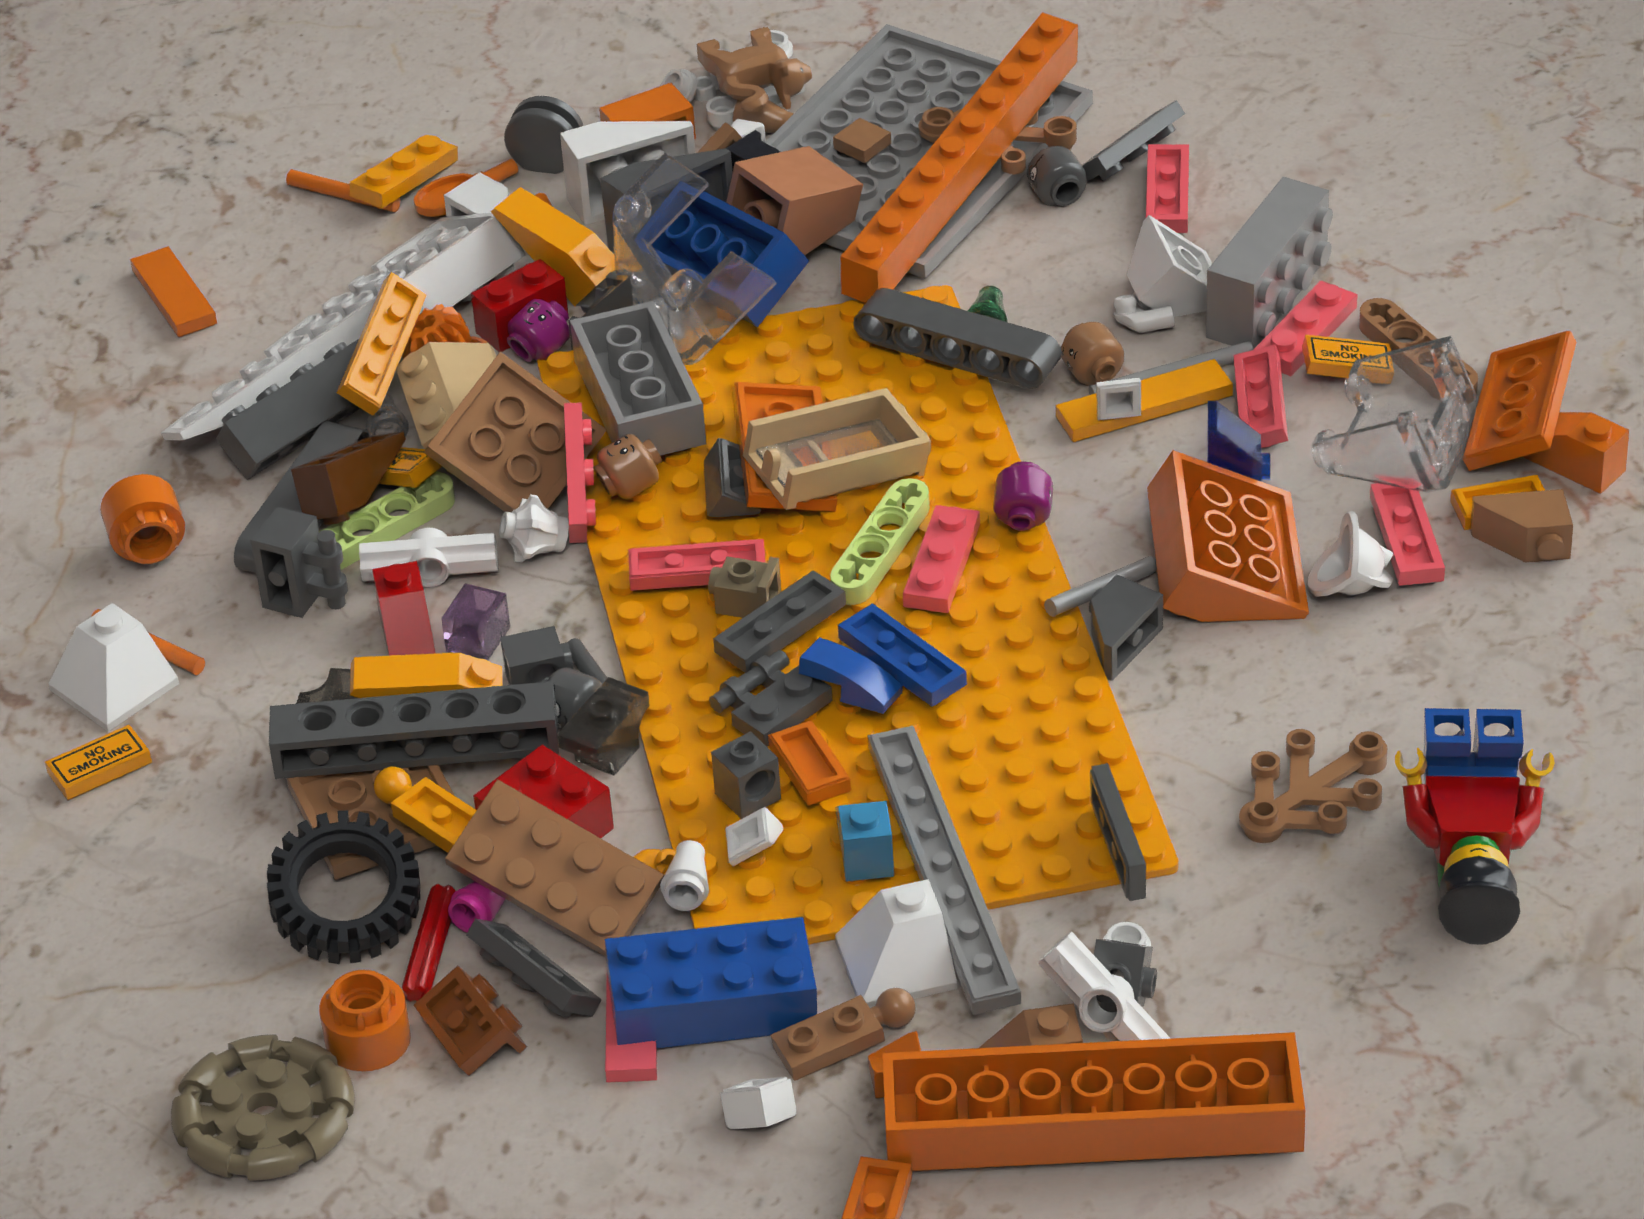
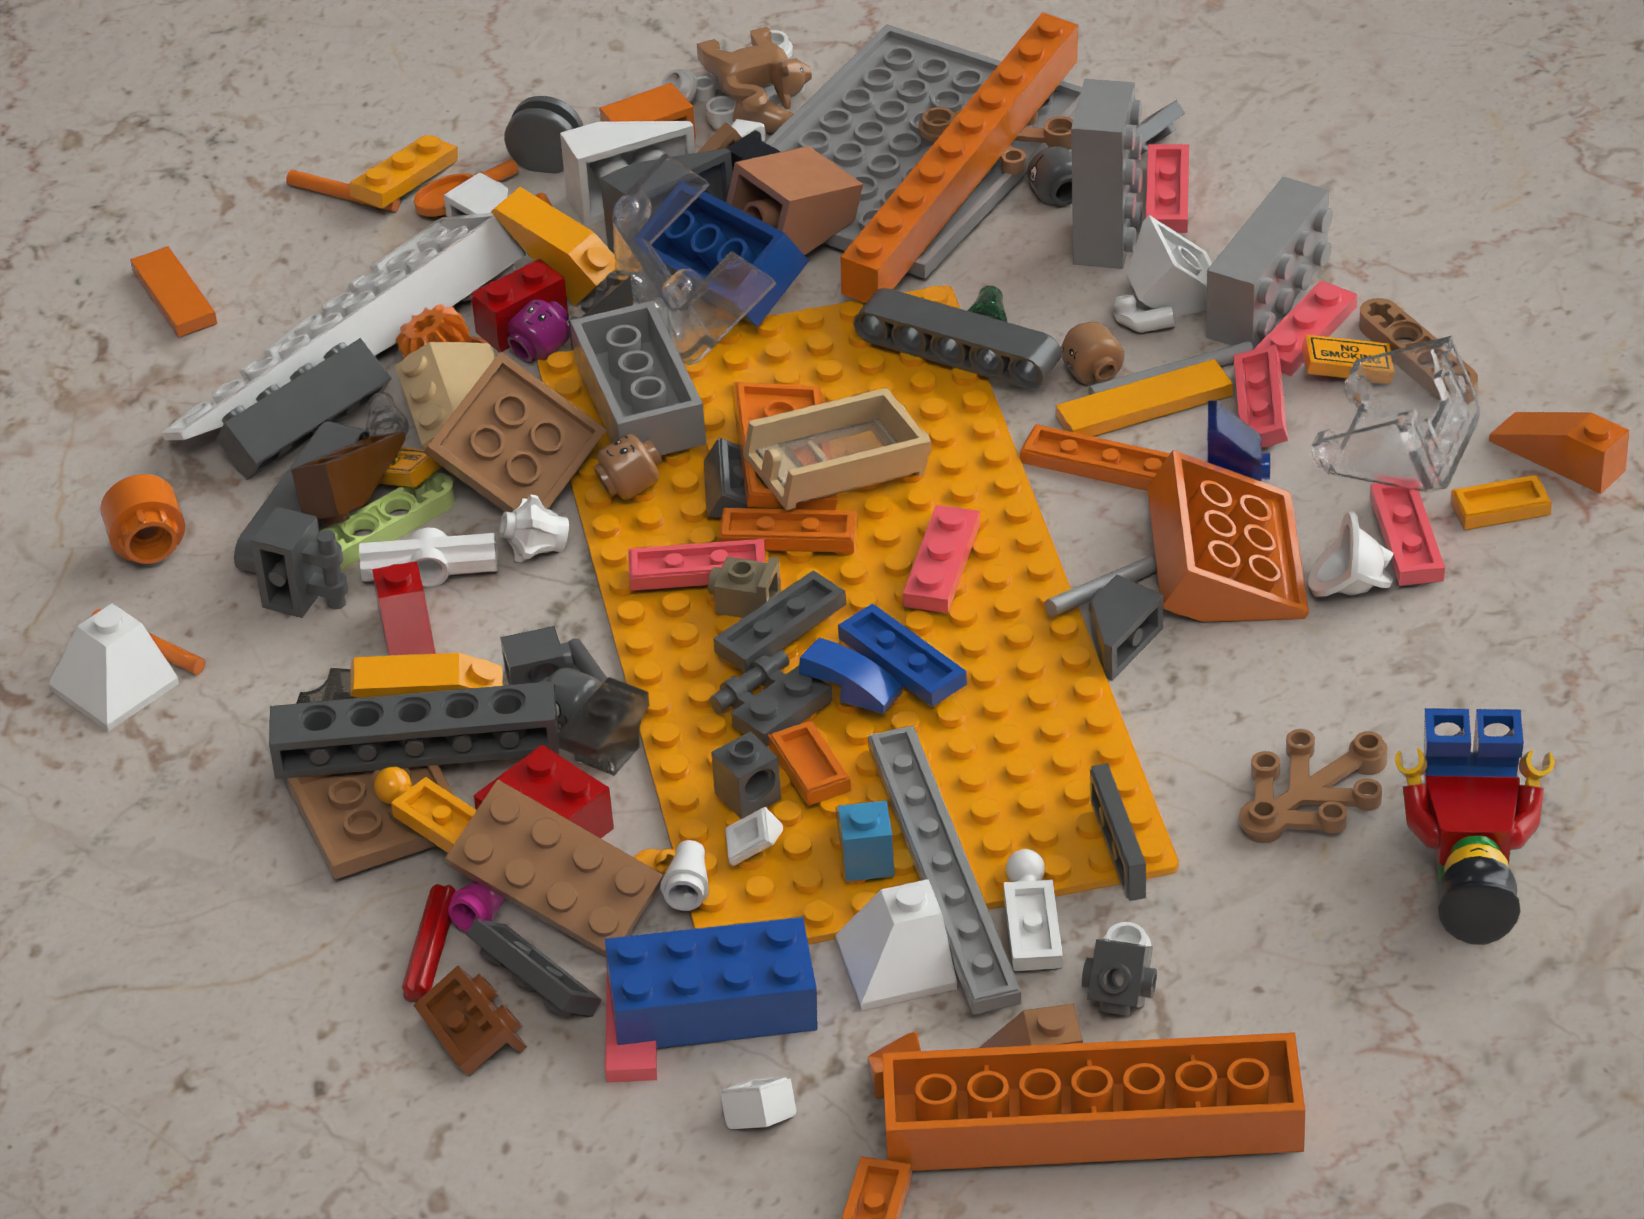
light orange tile [45,724,152,800] -> none
dark tan plate [171,1034,355,1181] -> none
black tyre [267,810,420,964] -> none
orange piece [319,970,411,1071] -> none
light orange tile [336,272,427,416] -> none
clear purple brick [441,583,510,661] -> none
coral plate [564,403,596,543] -> none
medium nougat plate [771,988,916,1081] -> none
yellowish green beam [830,478,930,605] -> none
medium nougat tile [833,118,891,163] -> none
magenta head [993,461,1053,531] -> none
white piece [1038,931,1170,1041] -> none
white slope [1096,378,1141,420] -> none
orange tile [1463,331,1577,471] -> none
medium nougat slope [1470,489,1573,563] -> none
none -> orange tile [719,508,858,553]
none -> white plate [1003,849,1063,971]
none -> orange tile [1020,424,1170,491]
none -> light grey brick [1071,79,1142,269]

